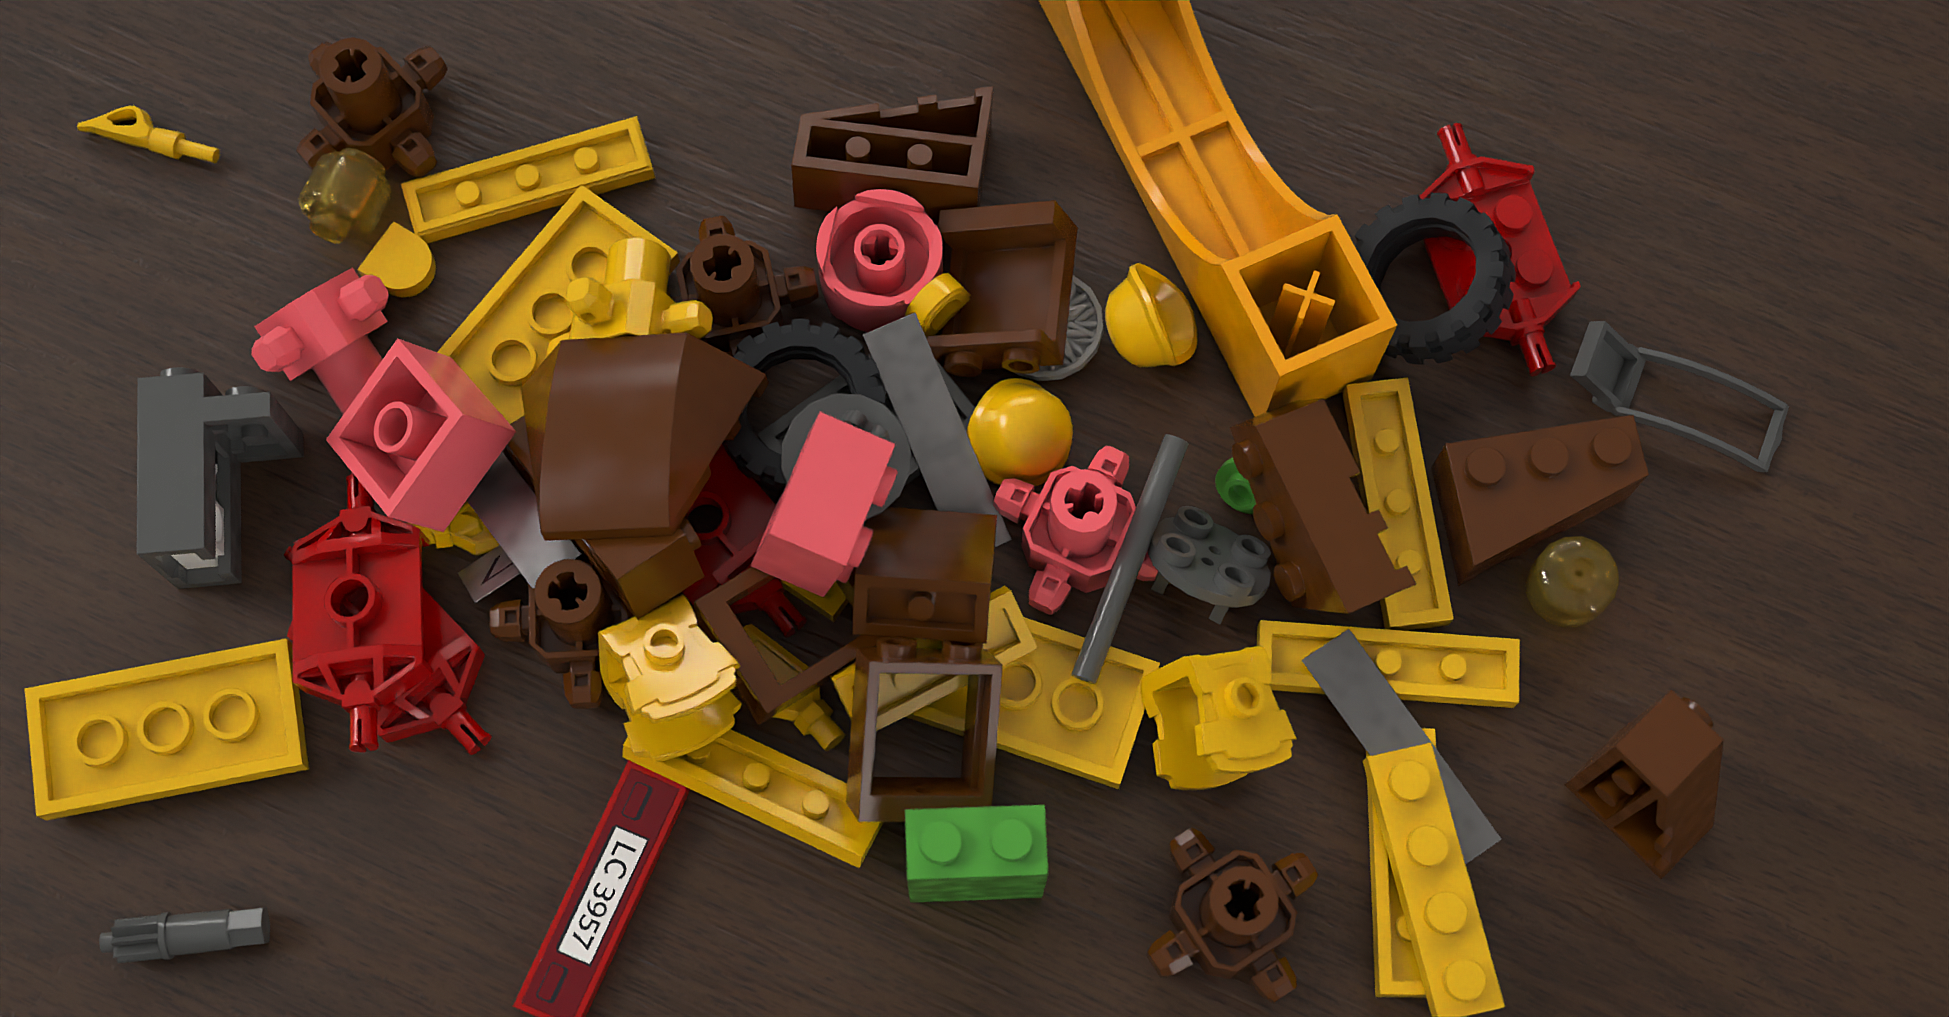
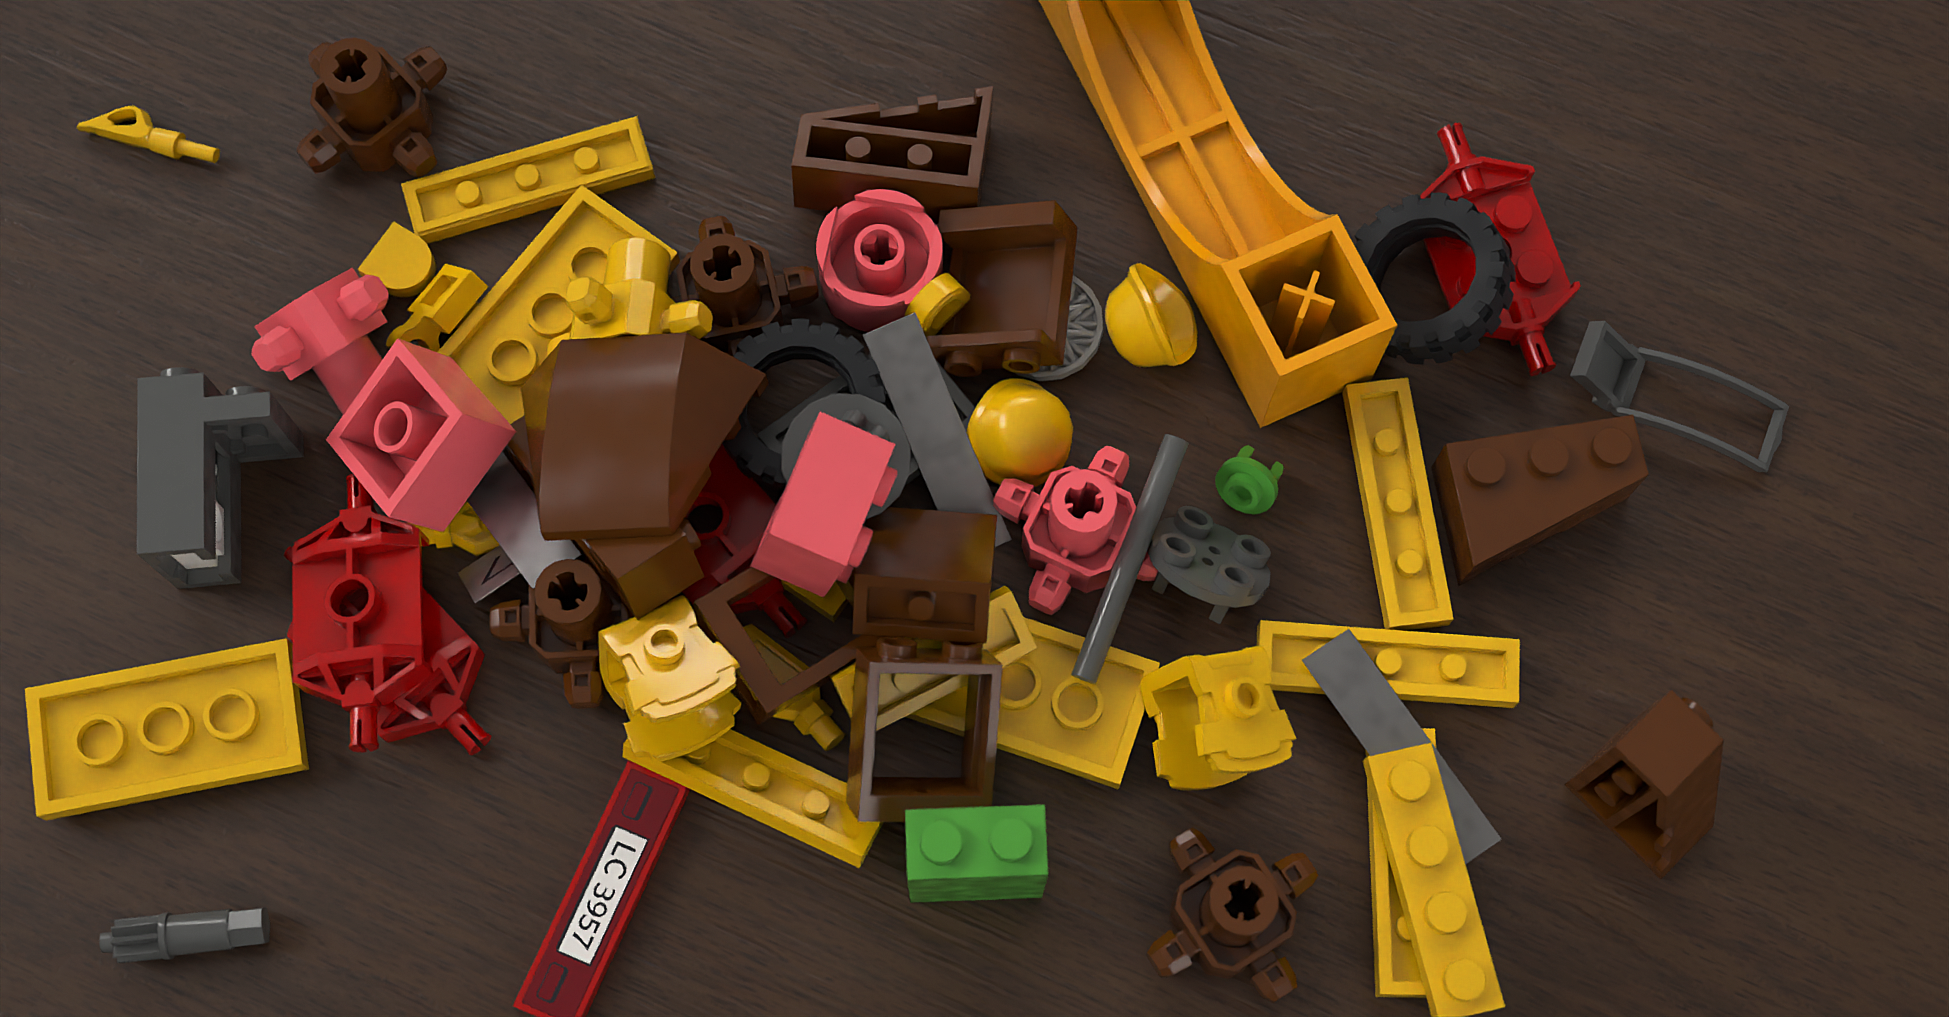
clear yellow head [298,148,392,244] -> none
reddish brown wedge [1230,398,1416,614] -> none
clear yellow head [1525,536,1619,628] -> none
none -> yellow plate [386,264,488,352]

